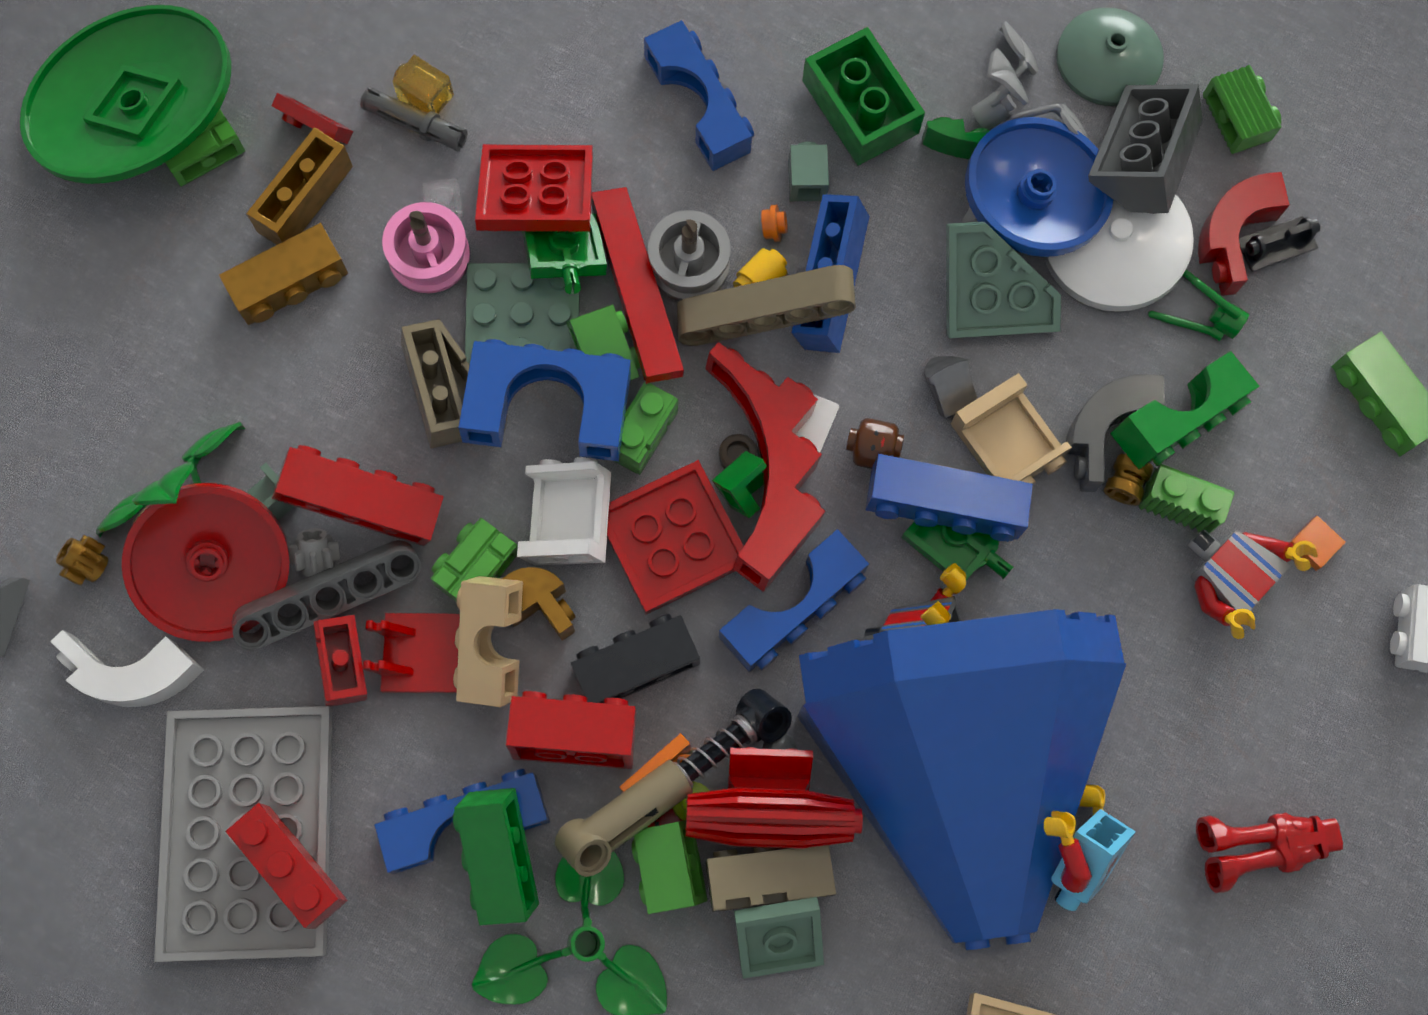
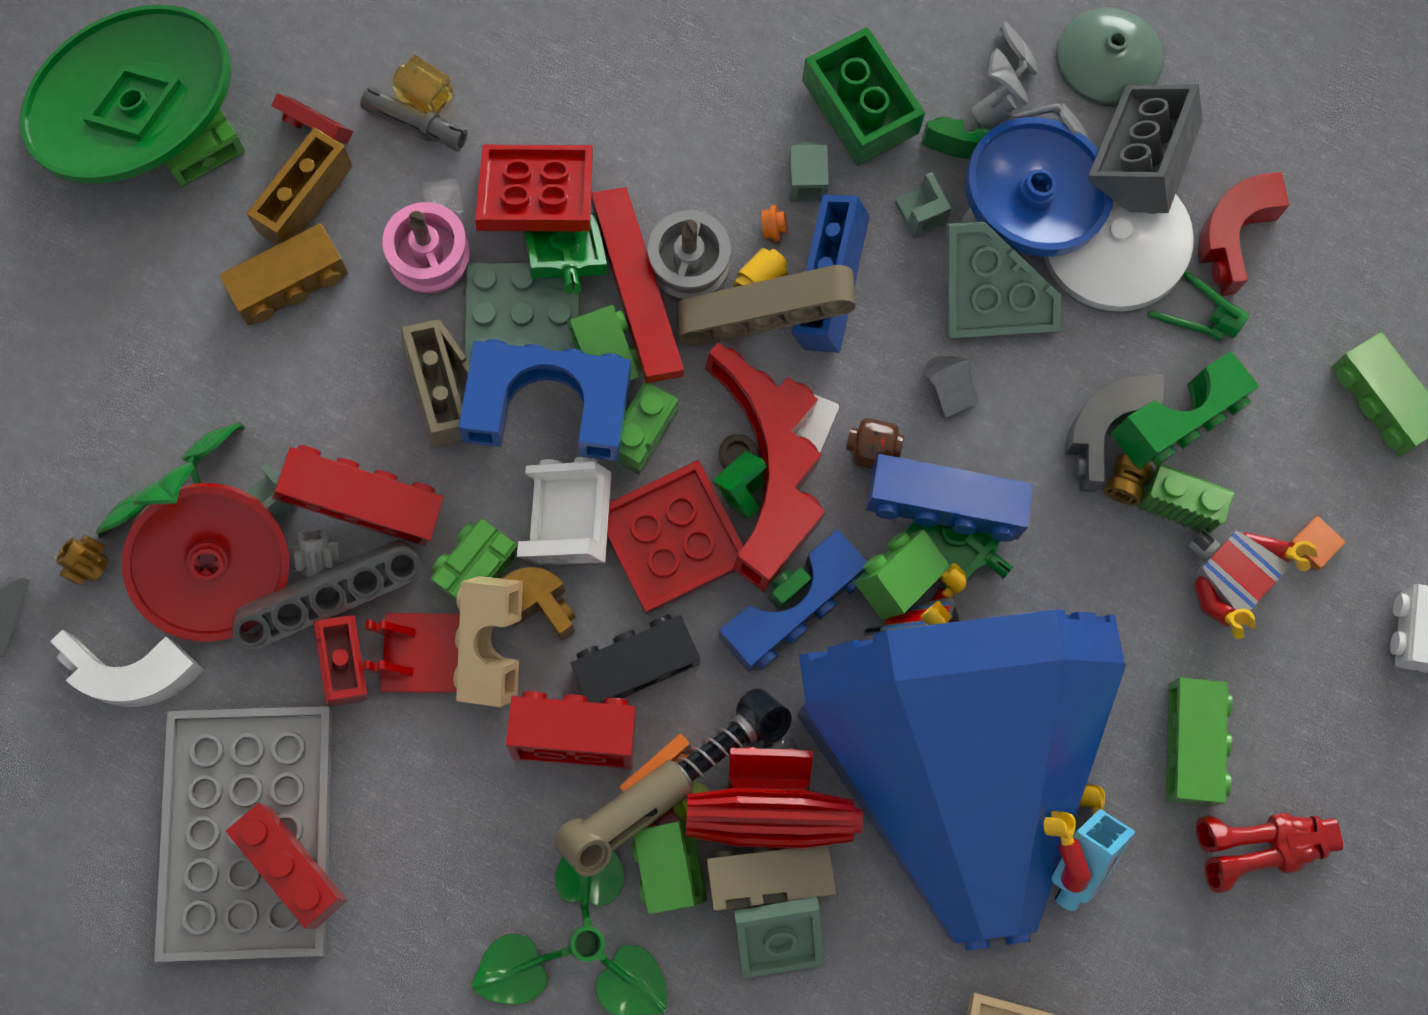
blue arch [374,769,550,874] -> none
green brick [453,788,539,926] -> none
blue arch [644,20,754,171] -> none
tan panel [950,373,1072,484] -> none
bright green brick [1203,65,1282,154] -> none
black hinge [1239,216,1320,272] -> none
none -> green plate [768,567,812,610]
none -> bright green brick [854,529,951,620]
none -> sand green panel [895,172,952,238]
none -> bright green brick [1166,677,1233,806]

